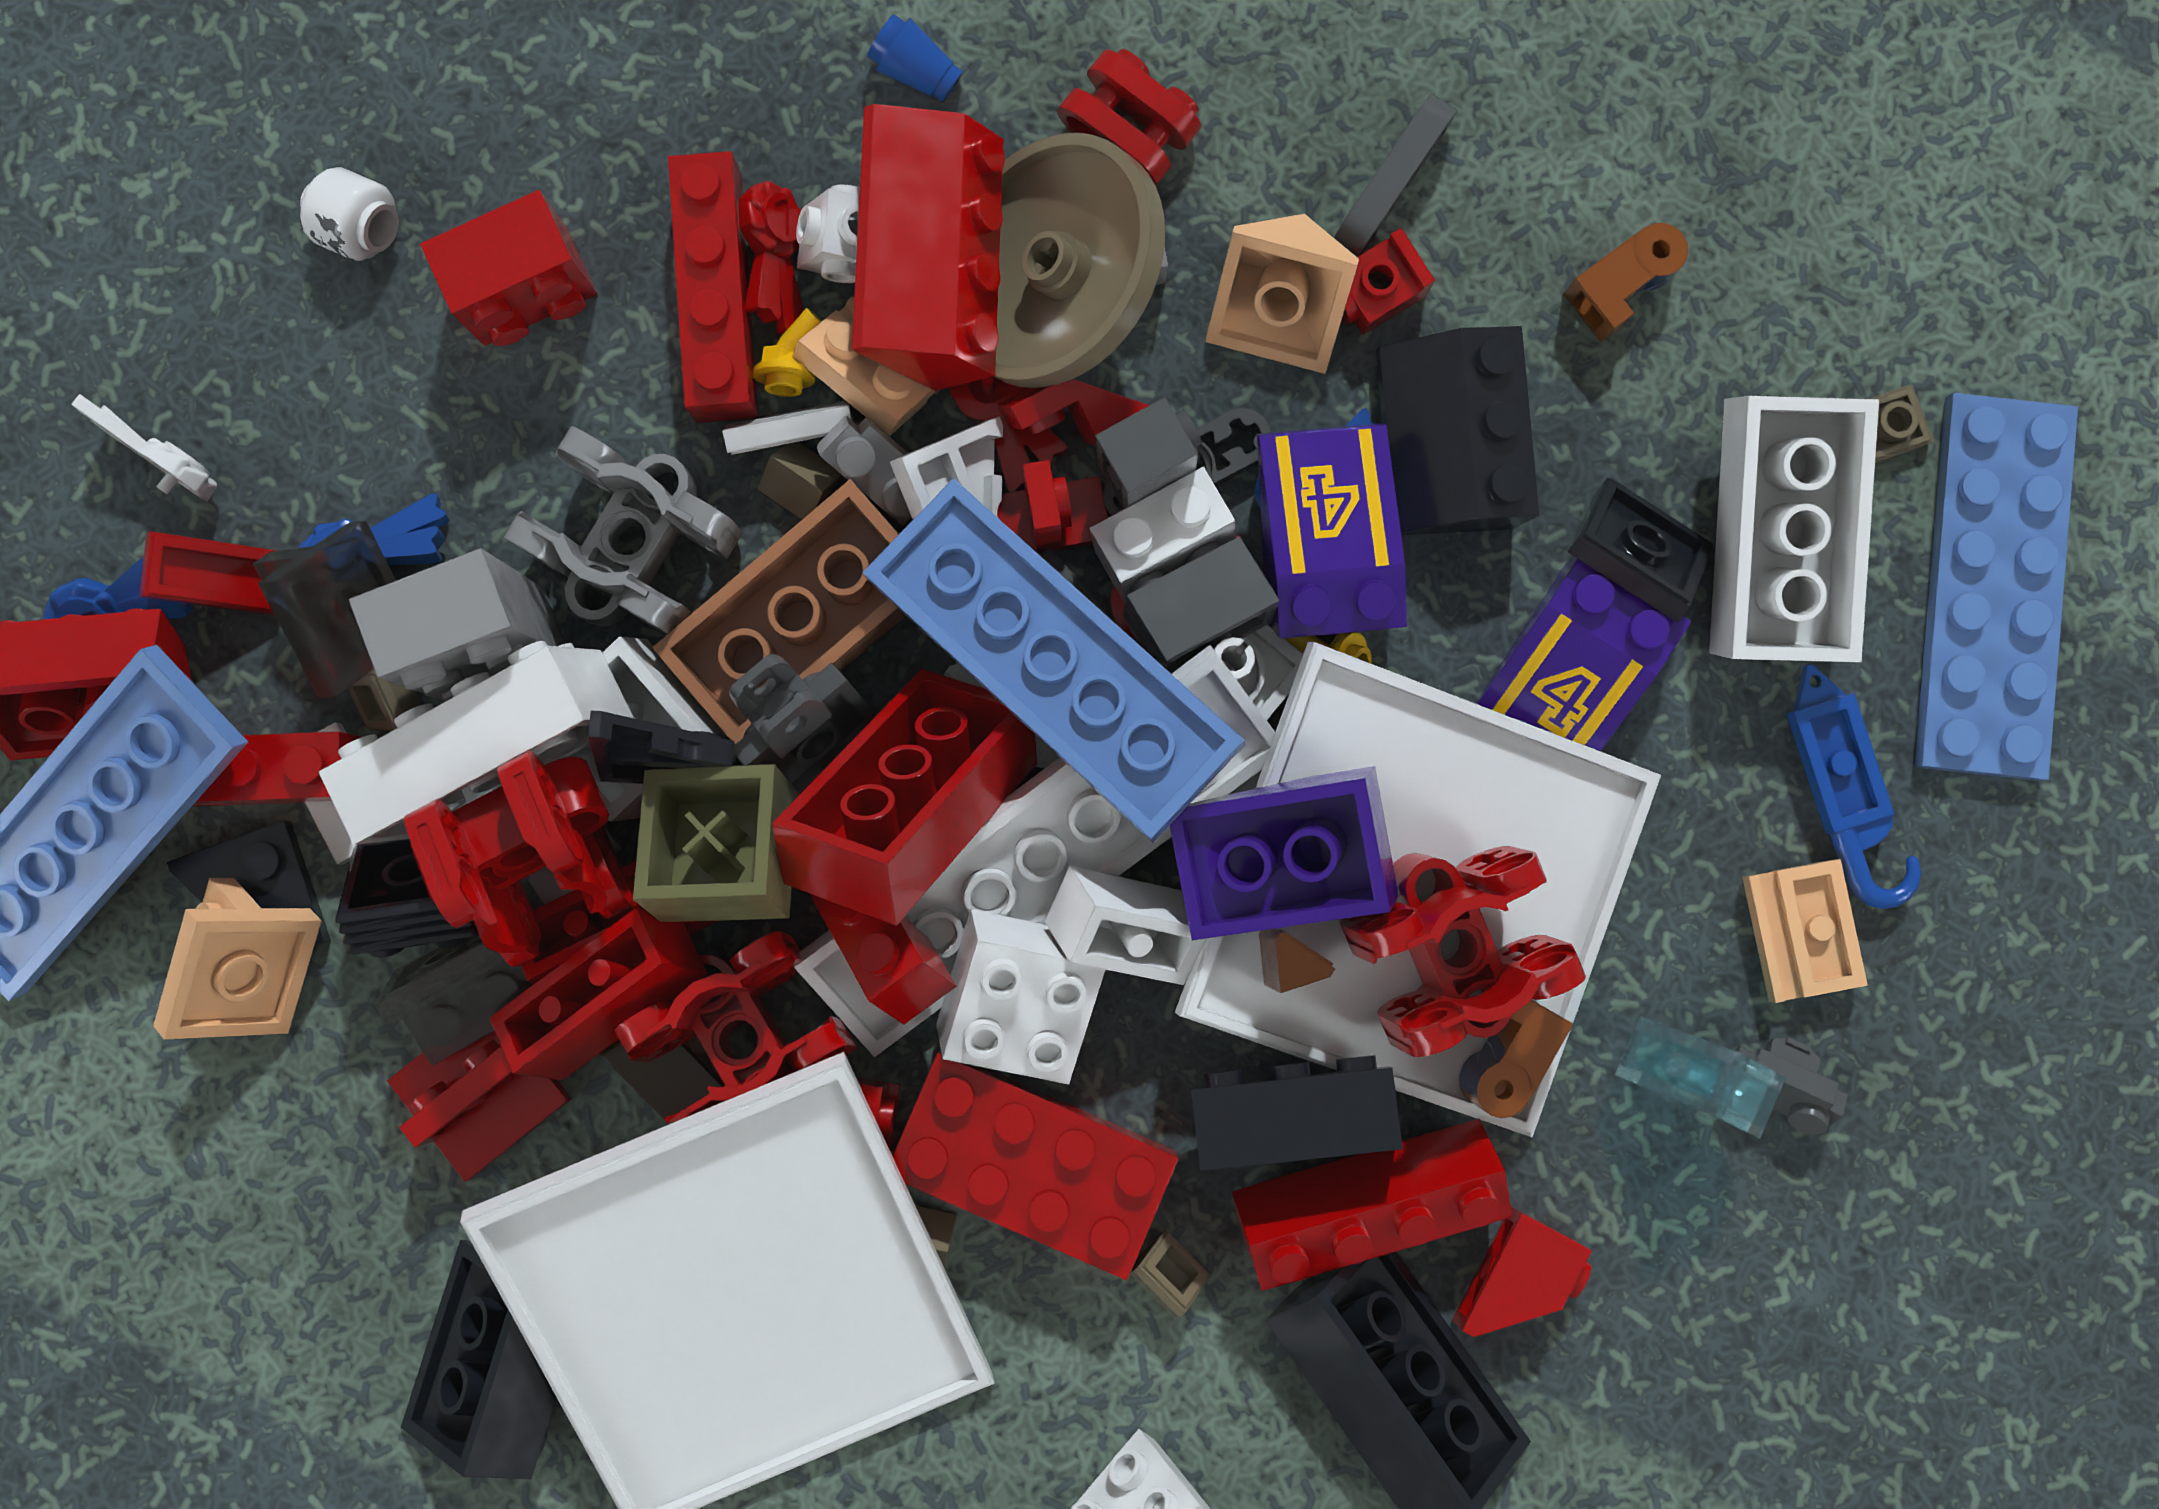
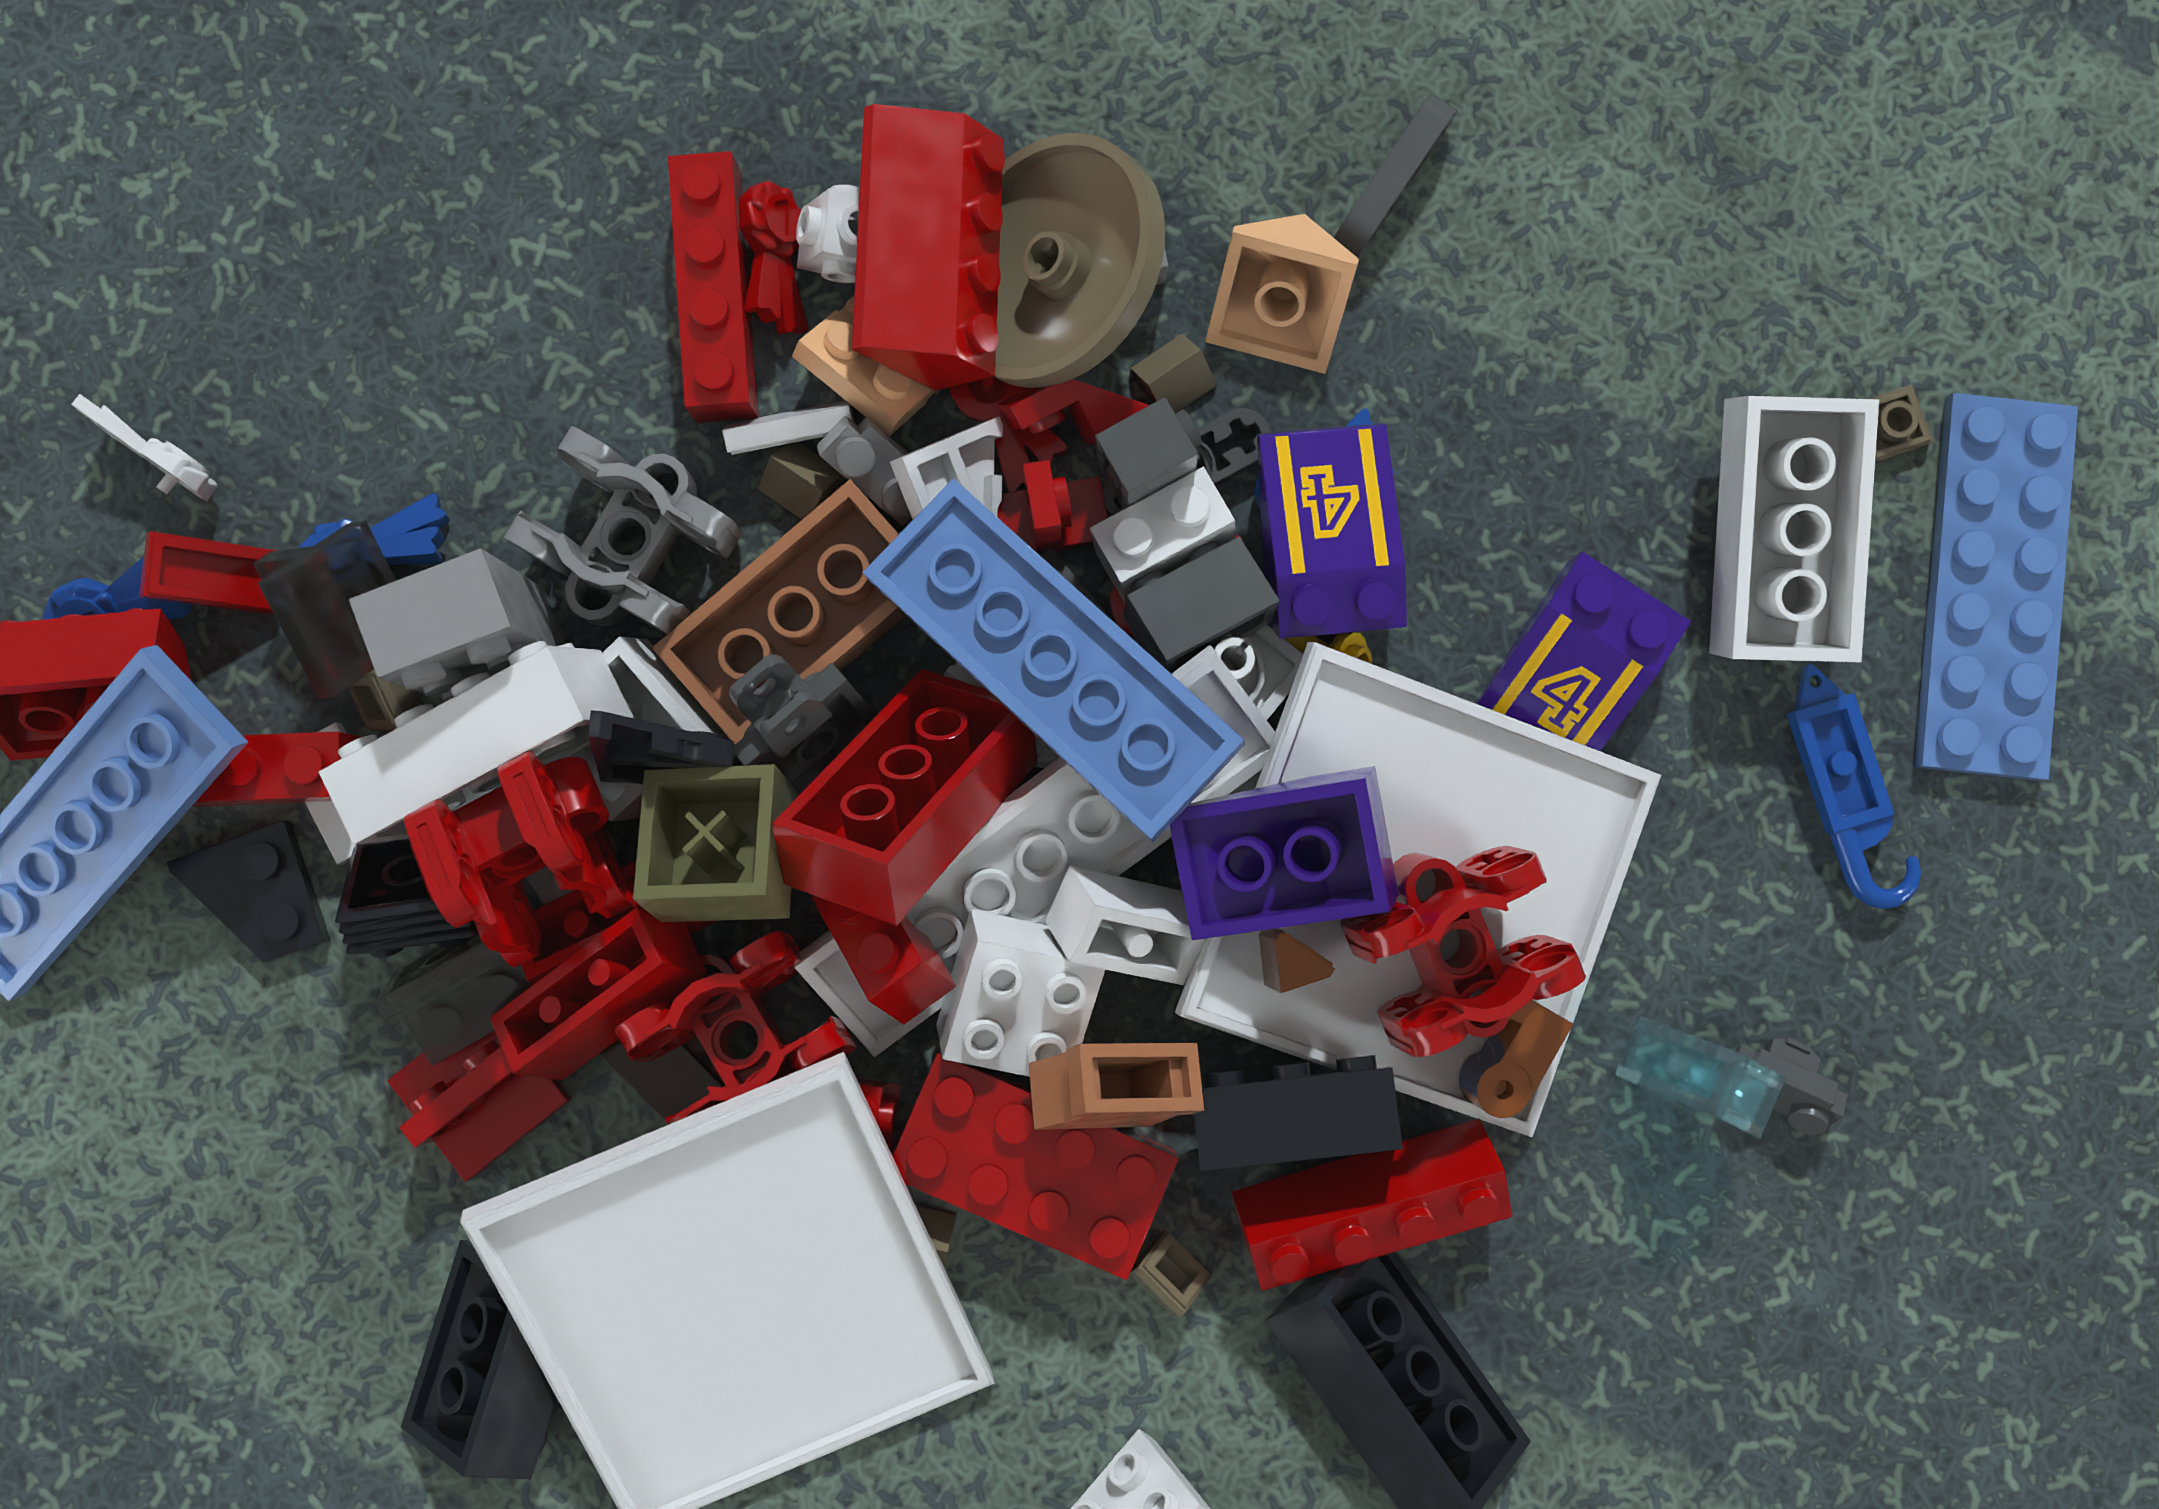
light nougat bracket [153,878,322,1039] -> none
white head [300,167,399,261] -> none
red brick [420,190,598,346] -> none
yellow plate [753,308,822,397] -> none
blue cone [867,14,964,103] -> none
red brick [1057,49,1201,186] -> none
red brick [1342,227,1435,335] -> none
black slope [1376,326,1539,535] -> none
red slope [1452,1206,1592,1337] -> none
dark orange leg [1563,223,1688,342] -> none
black tile [1567,477,1713,622] -> none
light nougat plate [1742,859,1868,1003] -> none
none -> nougat hips [1029,1043,1204,1130]
none -> dark tan slope [1130,334,1217,413]

